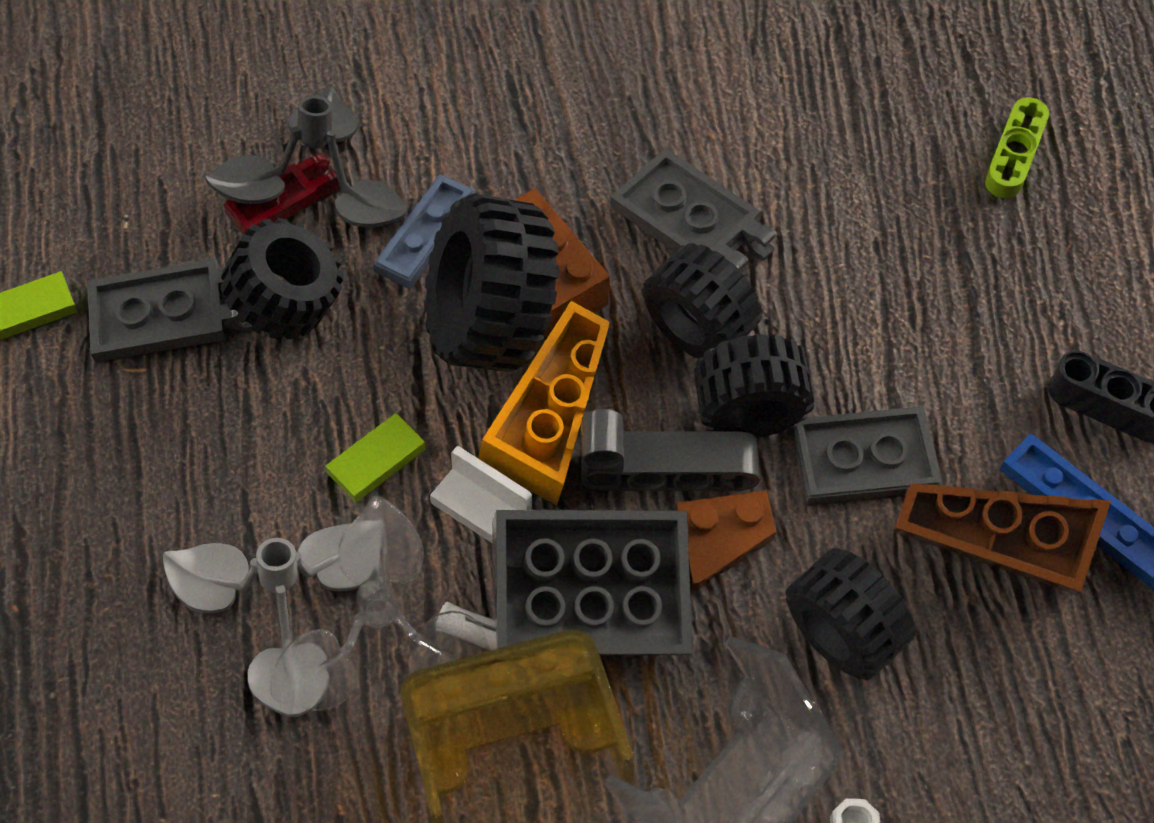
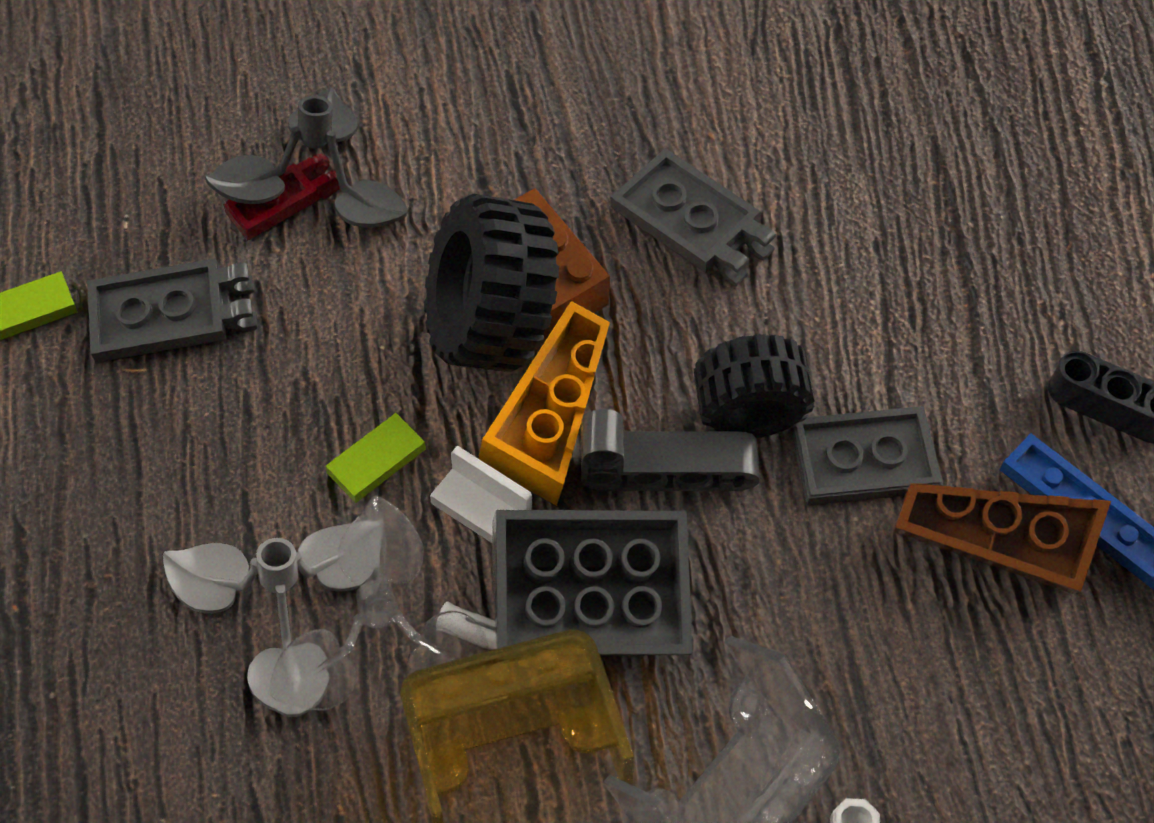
black tyre [221,218,344,340] -> none
sand blue tile [373,174,476,290] -> none
black tyre [642,243,762,358] -> none
dark orange wing [675,490,776,591] -> none
black tyre [785,548,916,680] -> none
lime beam [985,97,1049,199] -> none

